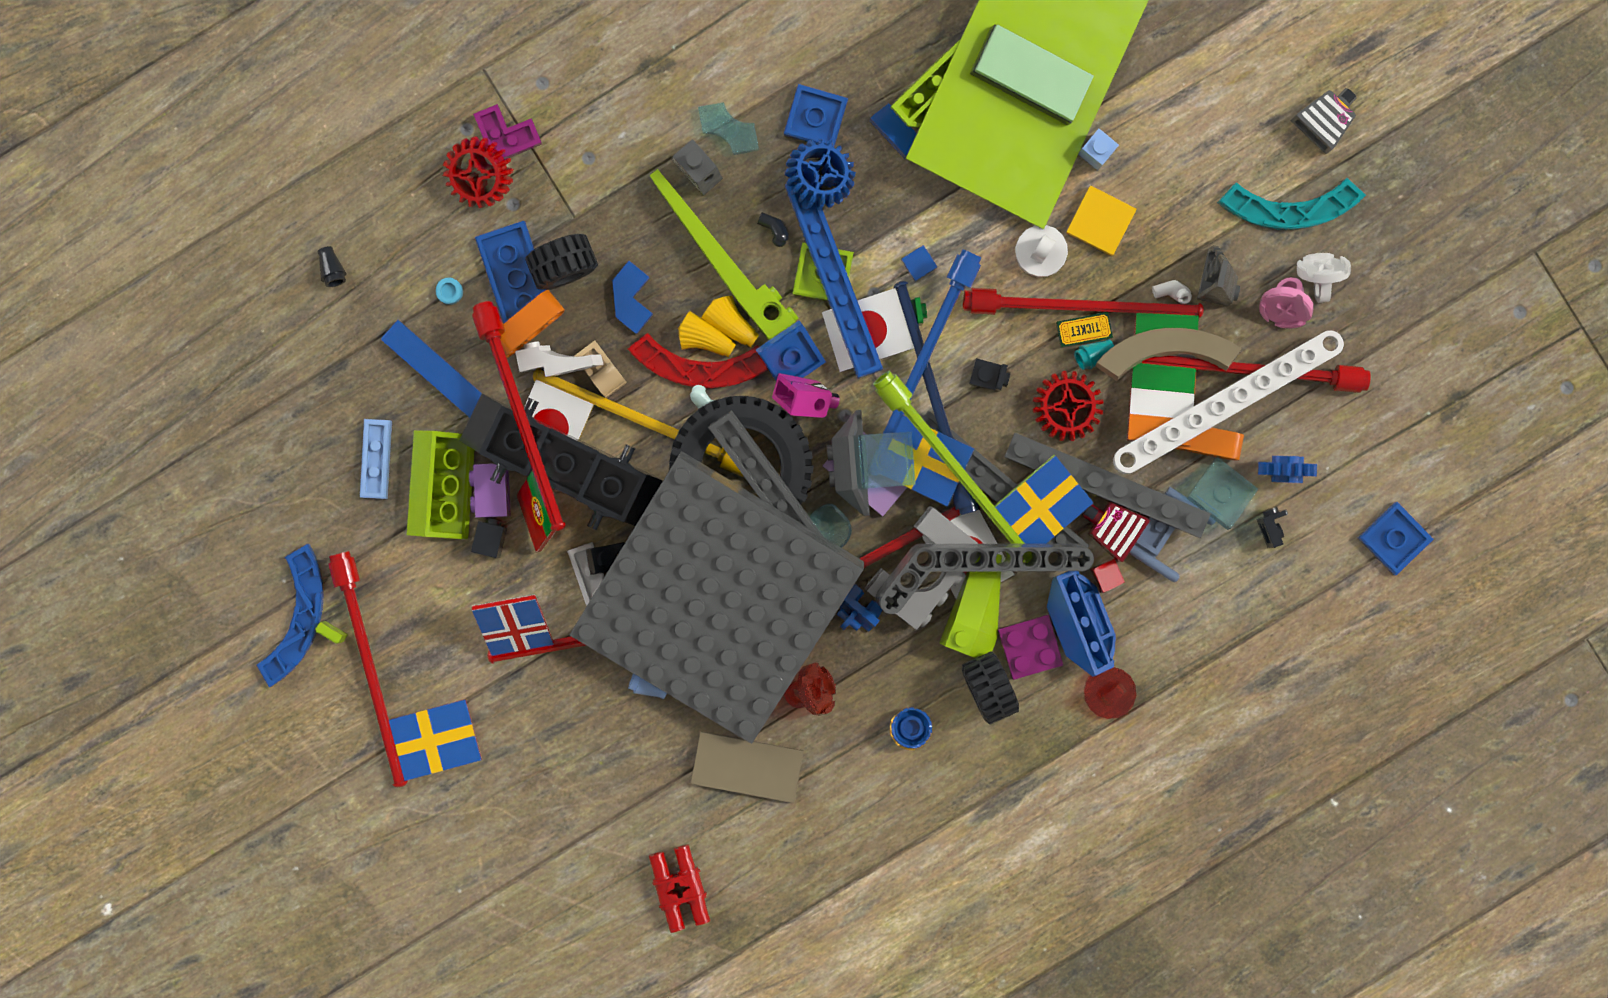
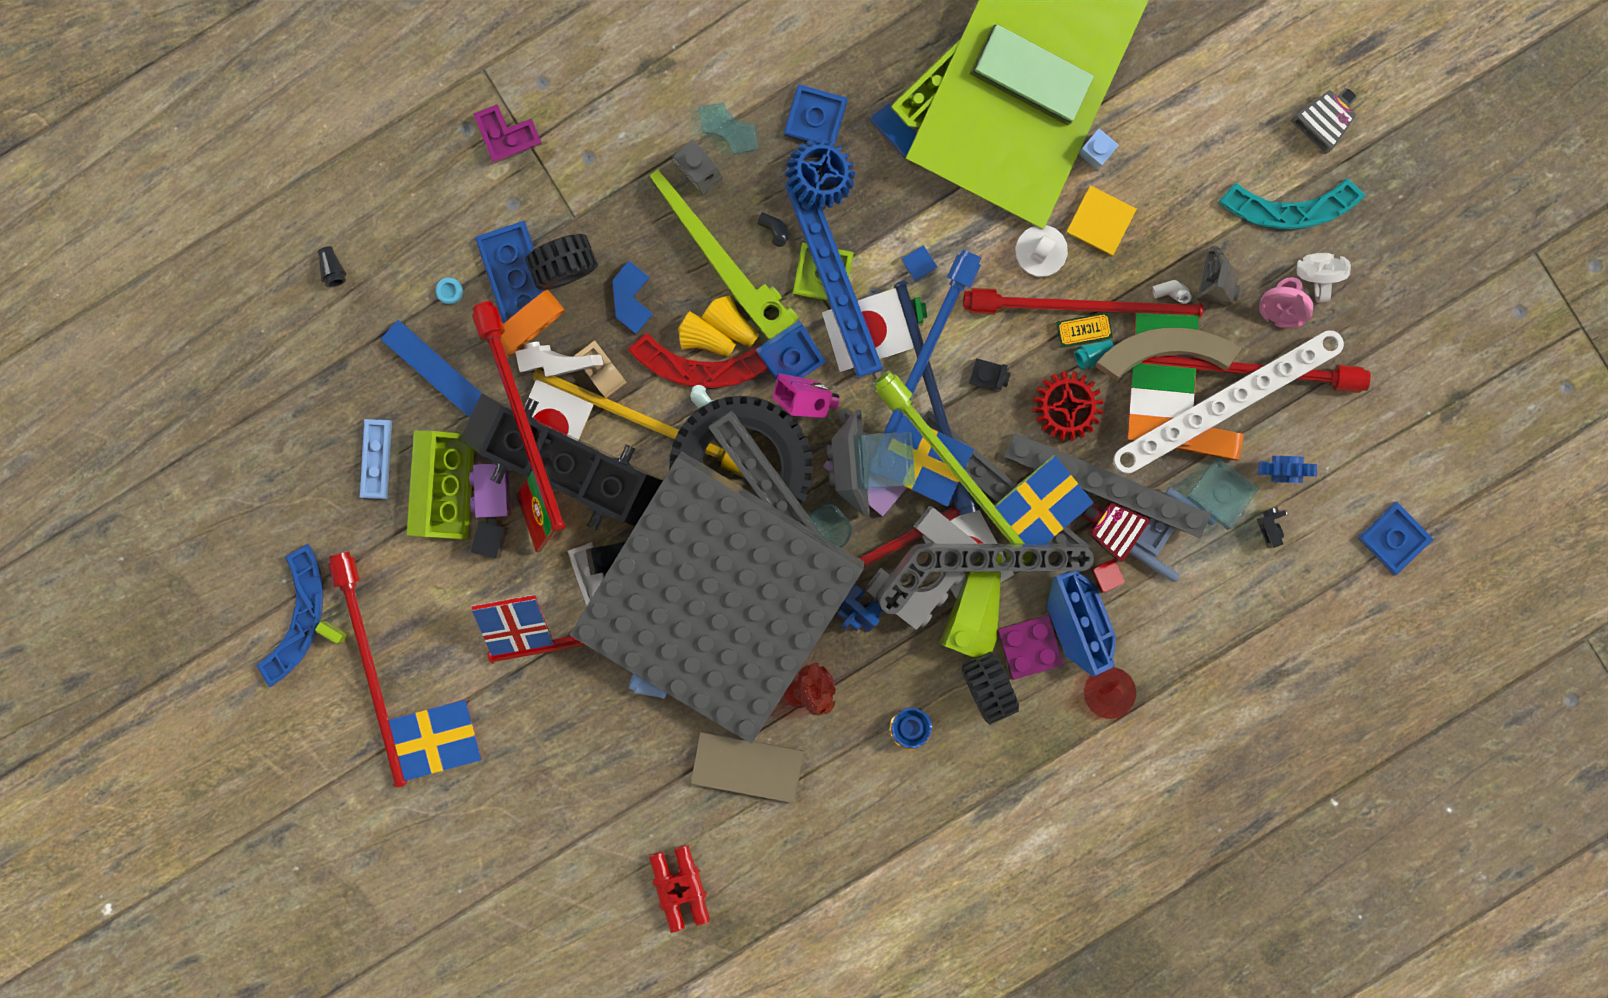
red gear [442,136,514,208] -> none

